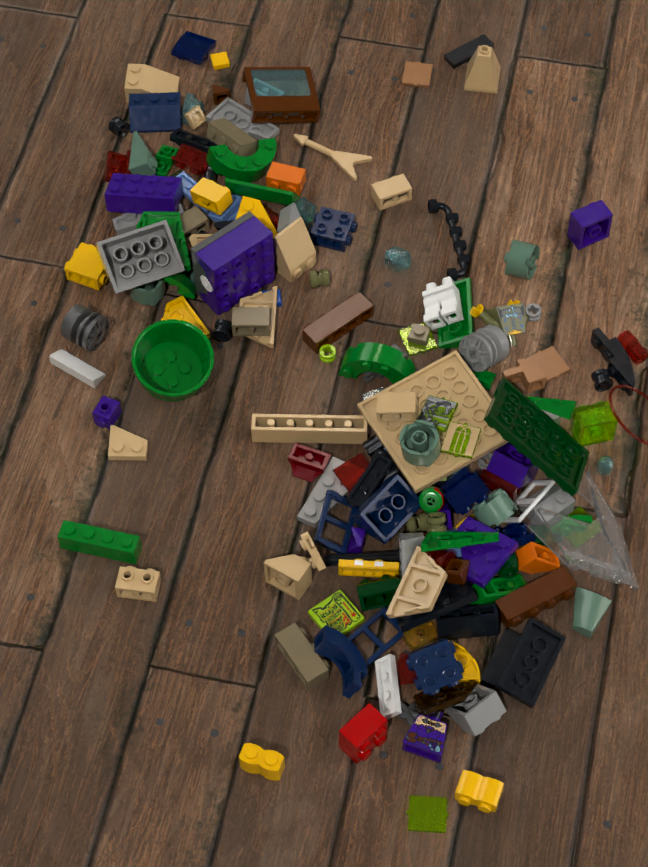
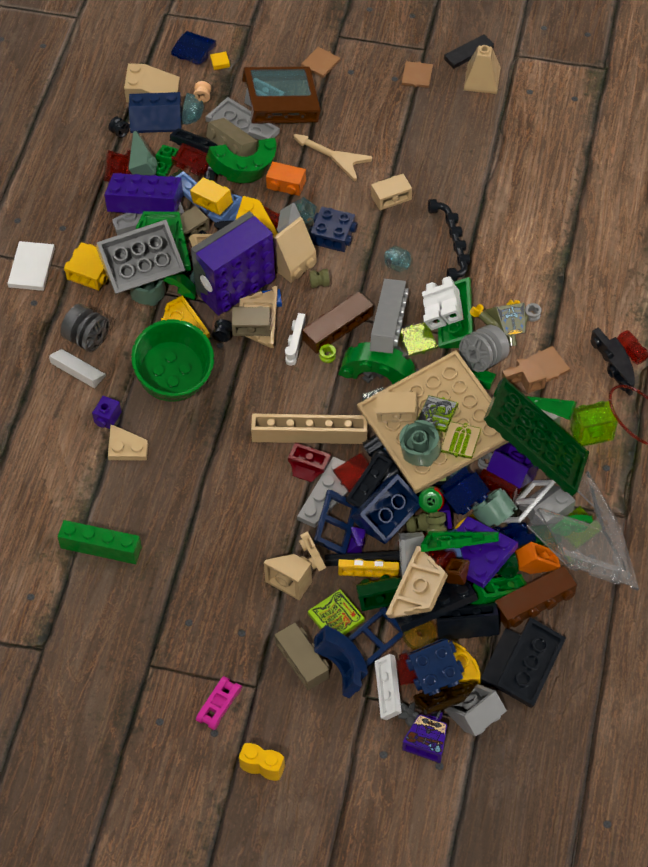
tan brick [115,566,161,602] -> none
tan tile [184,105,206,129] -> none
reddish brown slope [212,85,231,105] -> none
green slope [225,178,300,205] -> none
red brick [339,703,388,764] -> none
clear neon green piece [406,795,449,833] -> none
dark tan plate [408,323,431,346] -> none
yellow brick [454,770,504,813] -> none
sand green brick [504,239,540,280] -> none
dark purple brick [567,200,613,250] -> none
sand green slope [572,587,612,639] -> none
black wheel [591,369,613,392] -> none
clear light blue piece [597,456,614,475] -> none
none -> white tile [8,241,55,291]
none -> light nougat wheel [193,81,211,103]
none -> dark pink plate [196,676,242,730]
none -> white plate [285,313,306,366]
none -> medium nougat piece [301,47,340,78]
none -> light grey brick [370,279,409,354]

